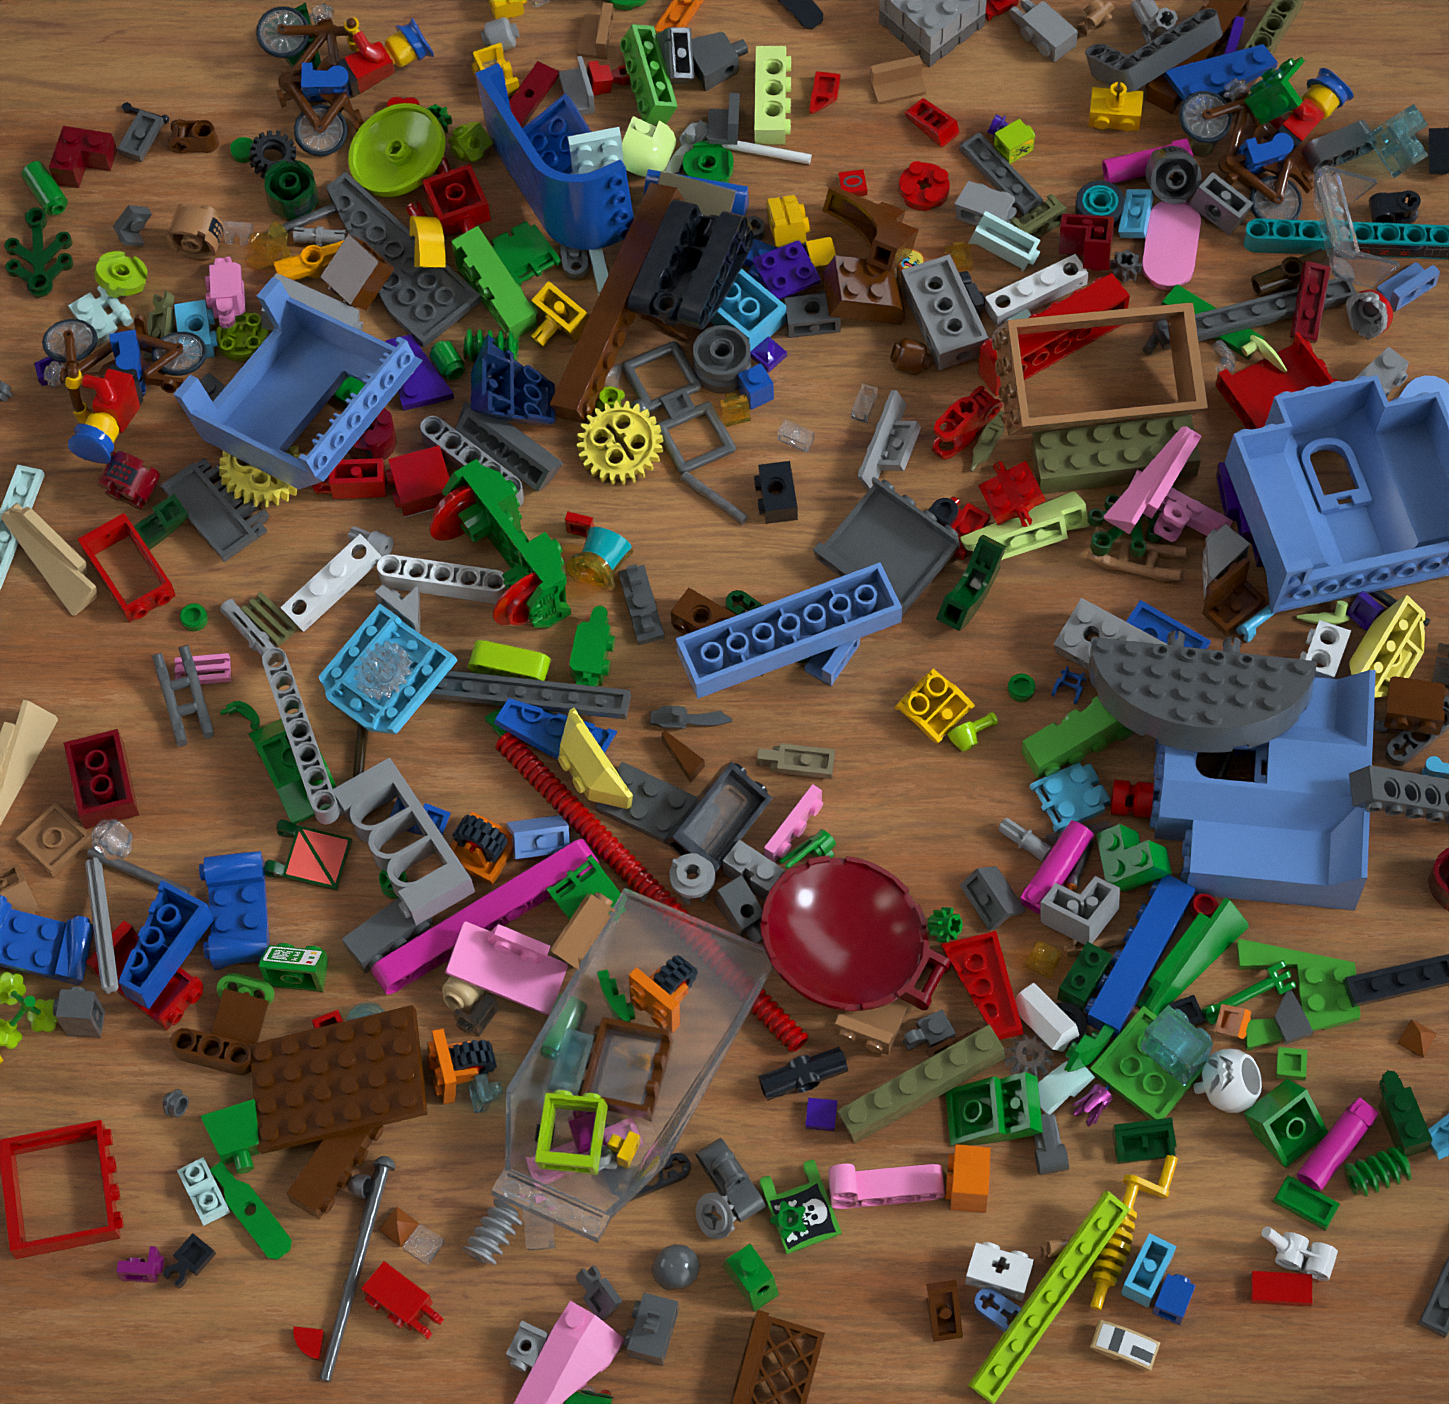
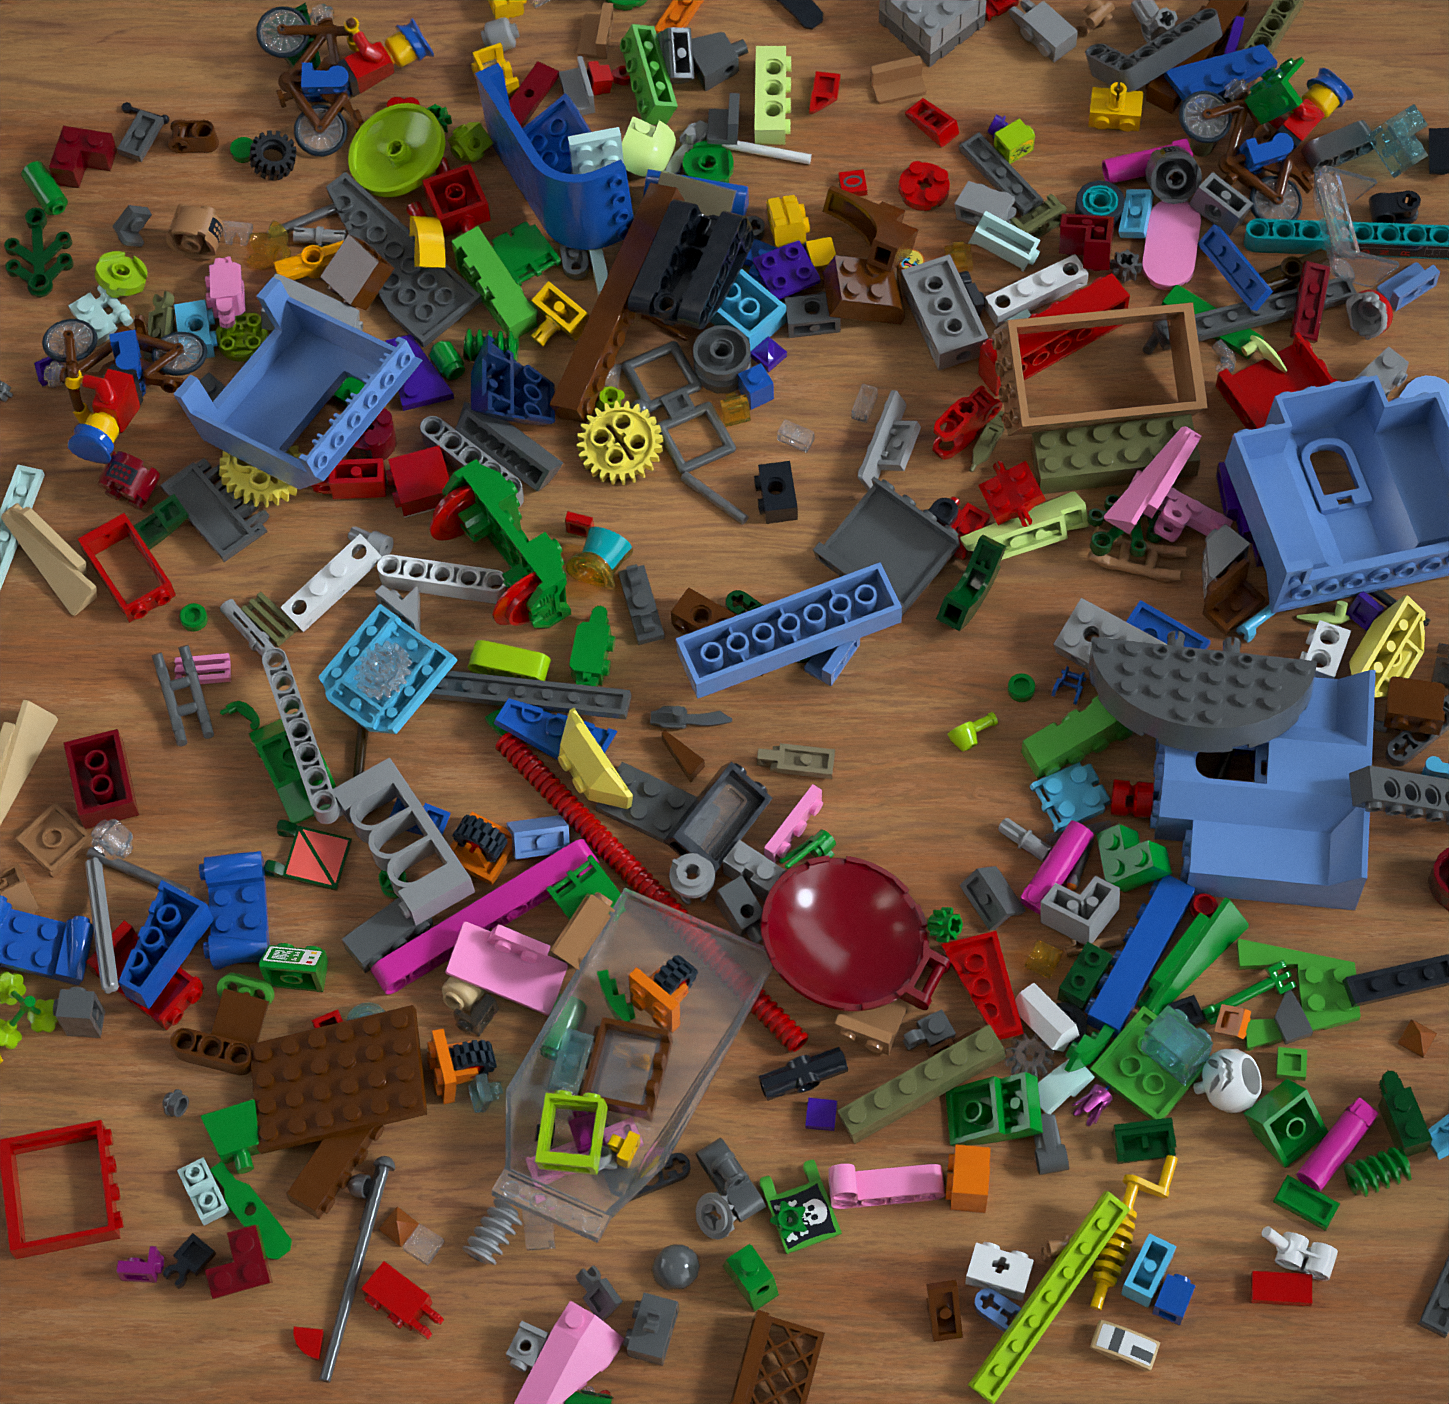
dark green brick [264,160,319,221] -> none
reddish brown head [890,338,931,375] -> none
yellow slope [894,668,975,744] -> none
none -> dark red brick [205,1225,273,1299]
none -> blue plate [1198,224,1273,311]

